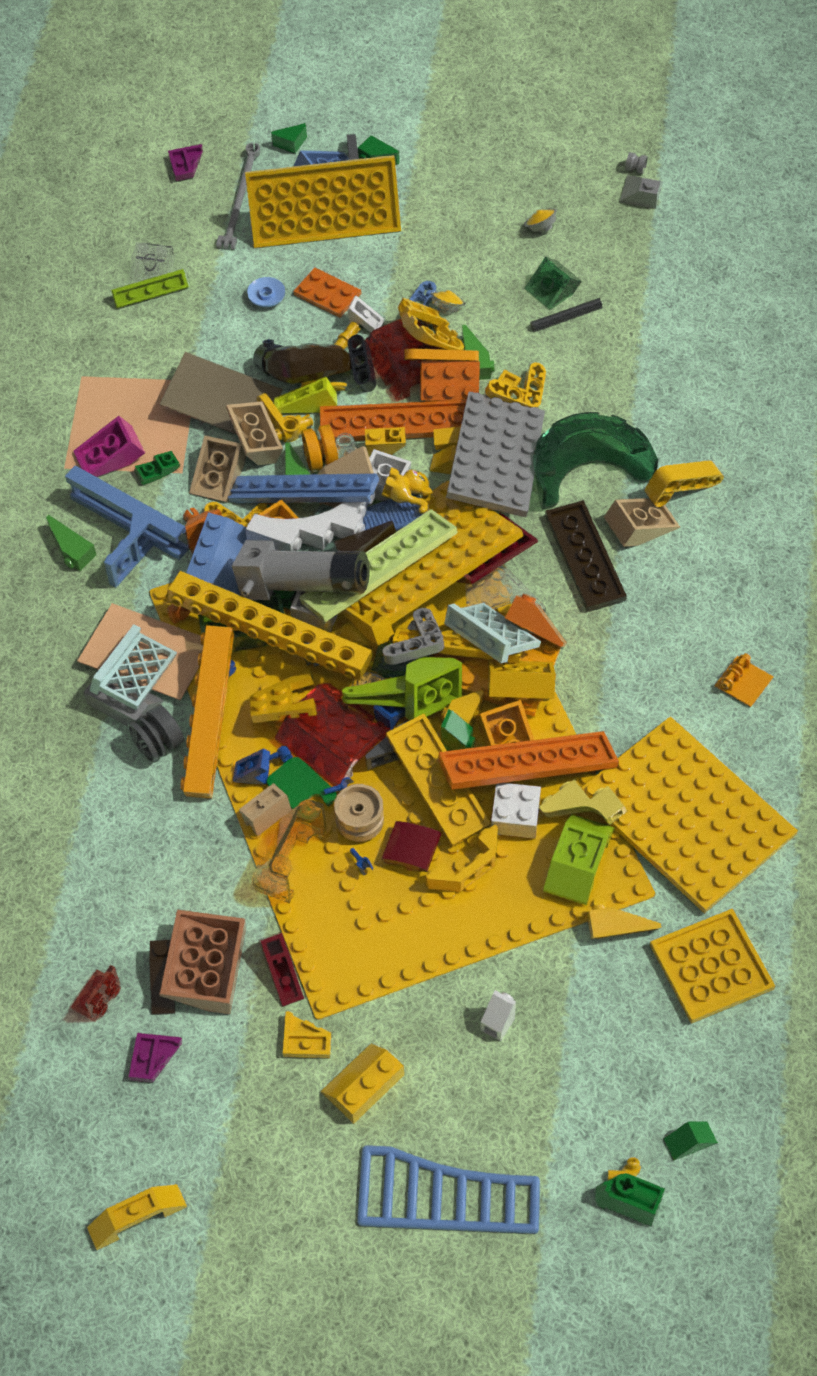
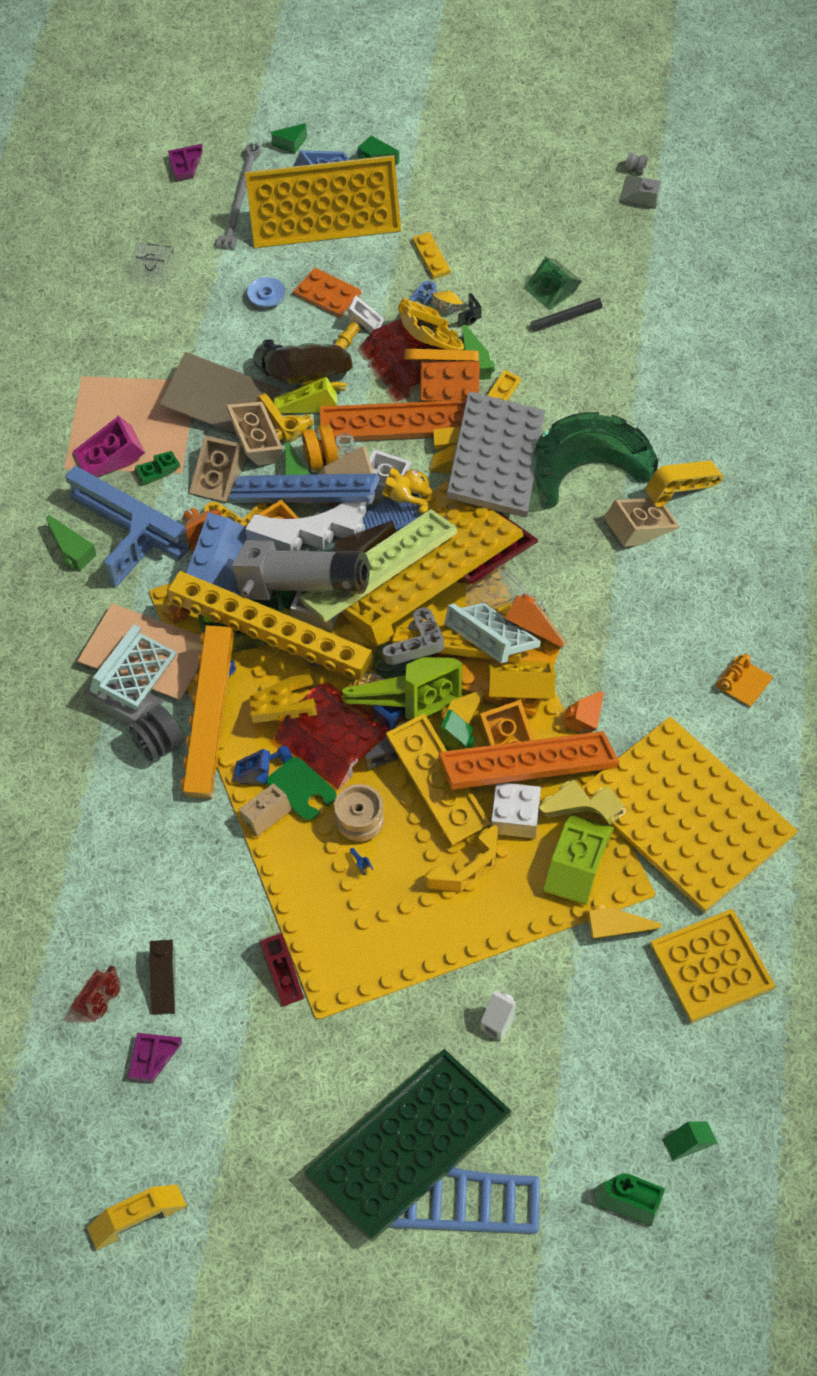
lime tile [111,269,189,308] -> none
nougat slope [160,910,246,1014] -> none
clear yellow windscreen [252,799,326,904] -> none
yellow wing [283,1011,332,1058] -> none
yellow slope [320,1044,404,1124] -> none
blue hand [324,777,354,795] -> none
dark grey beam [347,134,359,160] -> none
black beam [348,334,377,392] -> none
yellow slope [365,427,406,458] -> none
dark red slope [381,821,441,872] -> none
yellow beam [485,362,546,408] -> none
piece [524,208,557,233] -> none
dark brown plate [545,500,627,612] -> none
yellow arm [608,1157,641,1180] -> none
none -> dark green plate [304,1049,512,1242]
none -> yellow plate [412,232,451,279]
none -> black bracket [458,293,482,327]
none -> orange slope [564,691,604,734]

